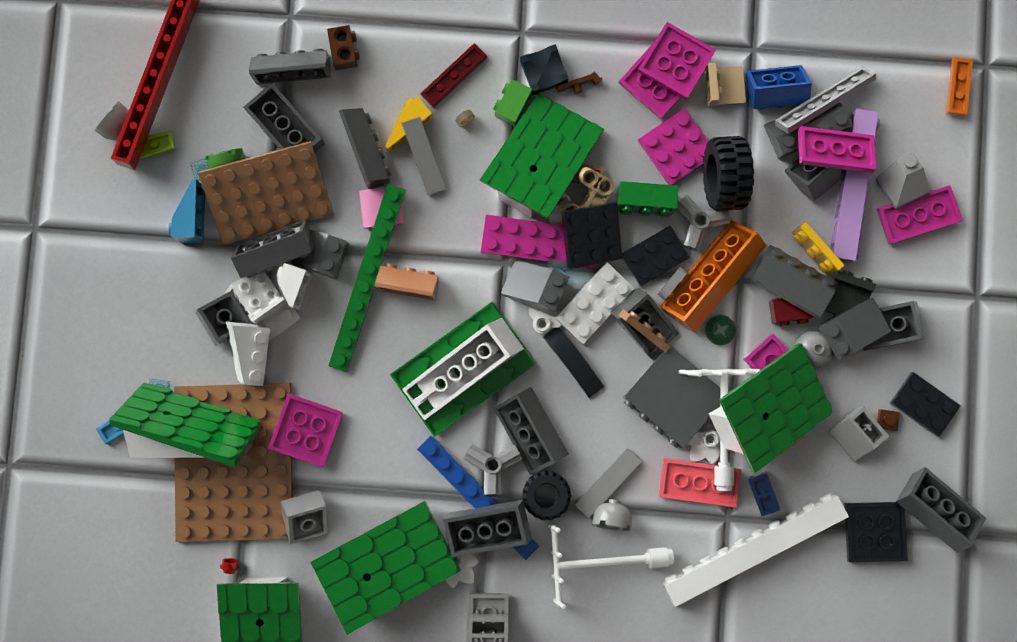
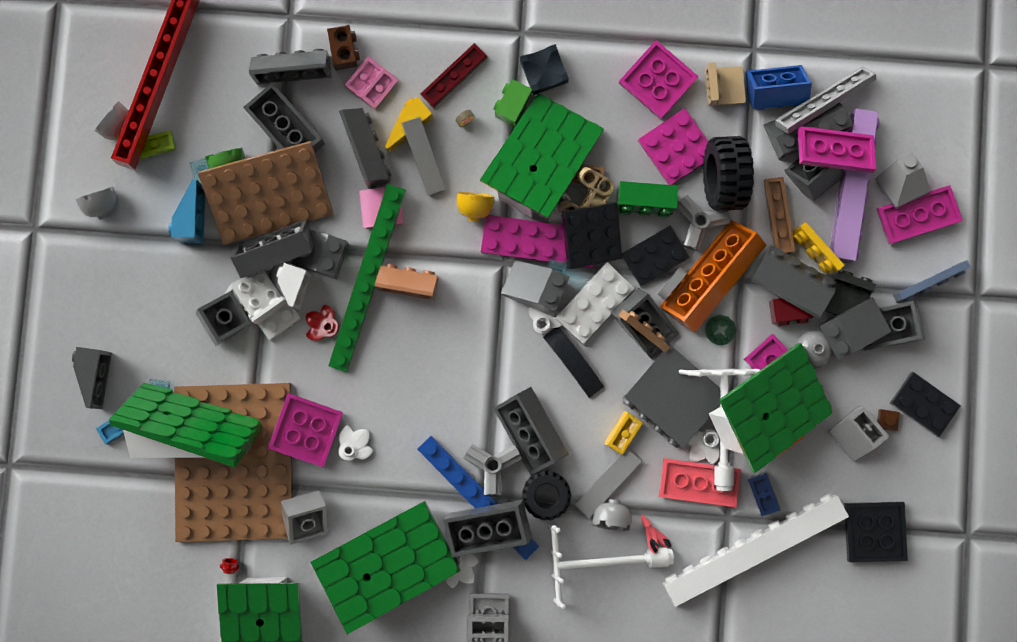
white wedge [226,322,270,386] -> none
piece [390,302,537,437] -> none
reddish brown piece [556,71,602,94] -> none
dark pink plate [638,22,716,100] -> none
dark grey brick [896,467,986,553] -> none
orange plate [946,57,973,116] -> none
none -> dark grey slope [72,347,112,409]
none -> light grey cylinder [76,187,117,220]
none -> red plate [306,305,339,341]
none -> white plate [338,425,373,461]
none -> bright pink slope [344,56,398,109]
none -> yellow cylinder [456,192,494,222]
none -> yellow slope [604,412,643,455]
none -> coral piece [641,515,671,554]
none -> medium nougat plate [763,177,795,253]
none -> sand blue plate [893,260,971,303]

